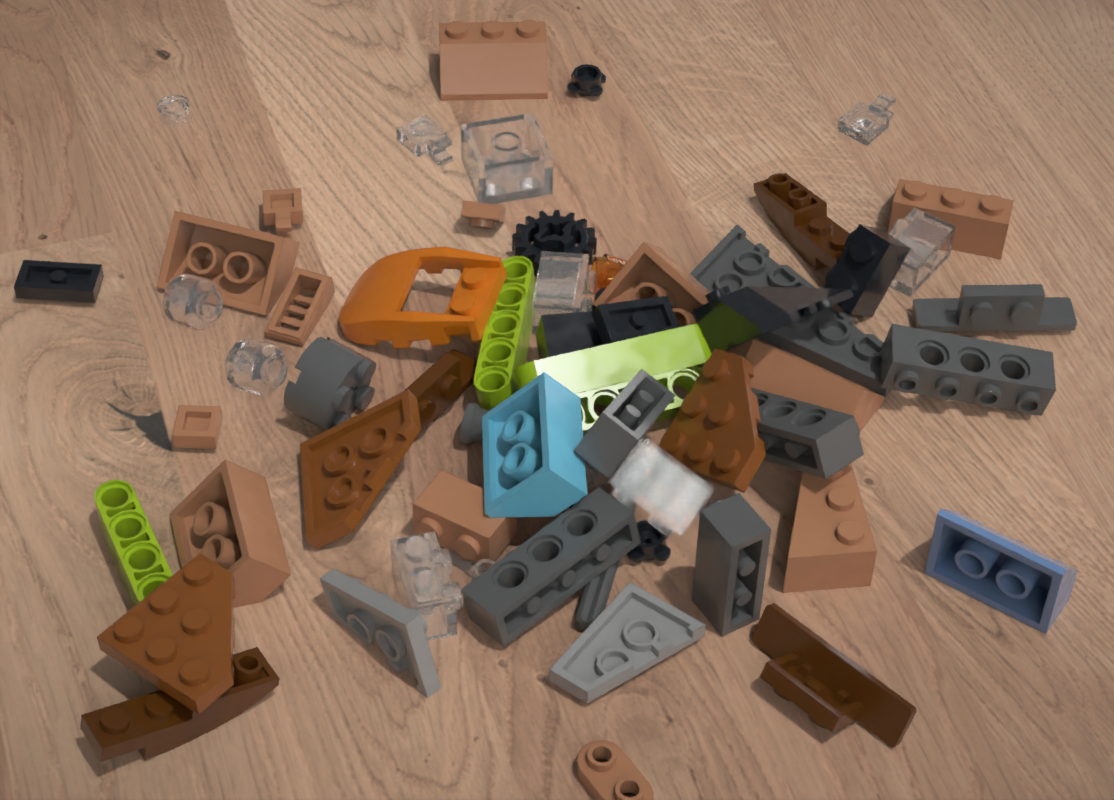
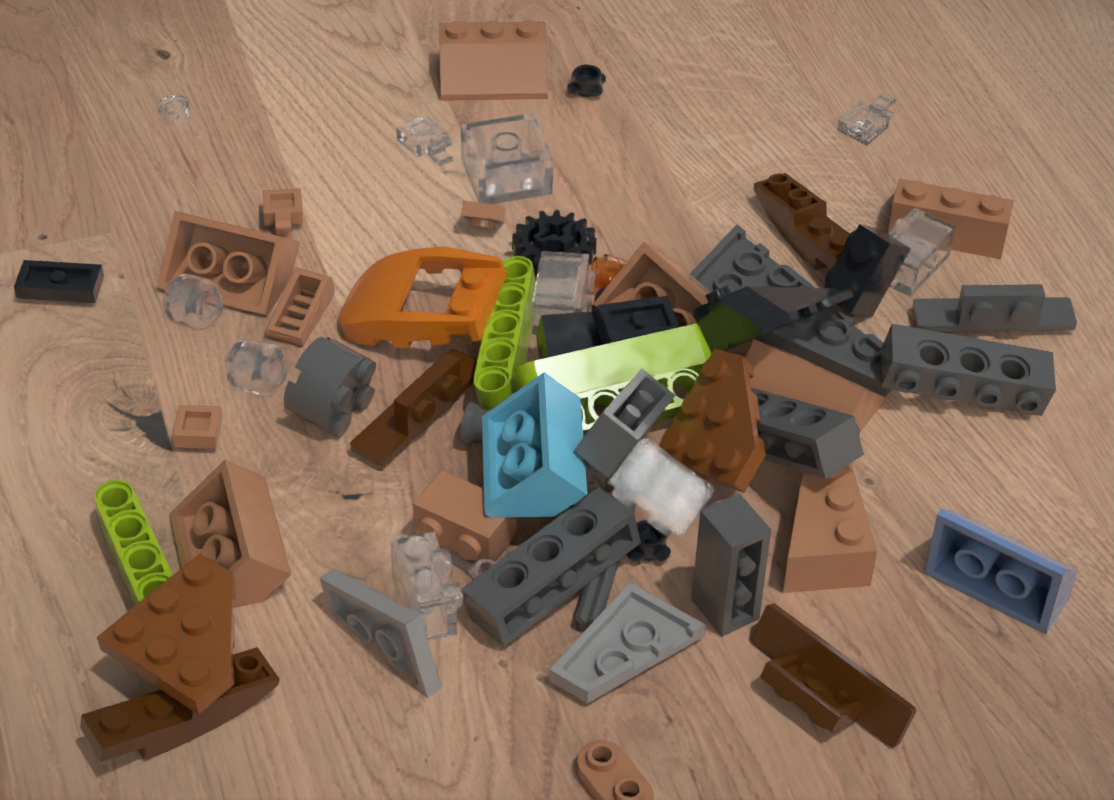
dark orange plate [300,389,421,550] -> none

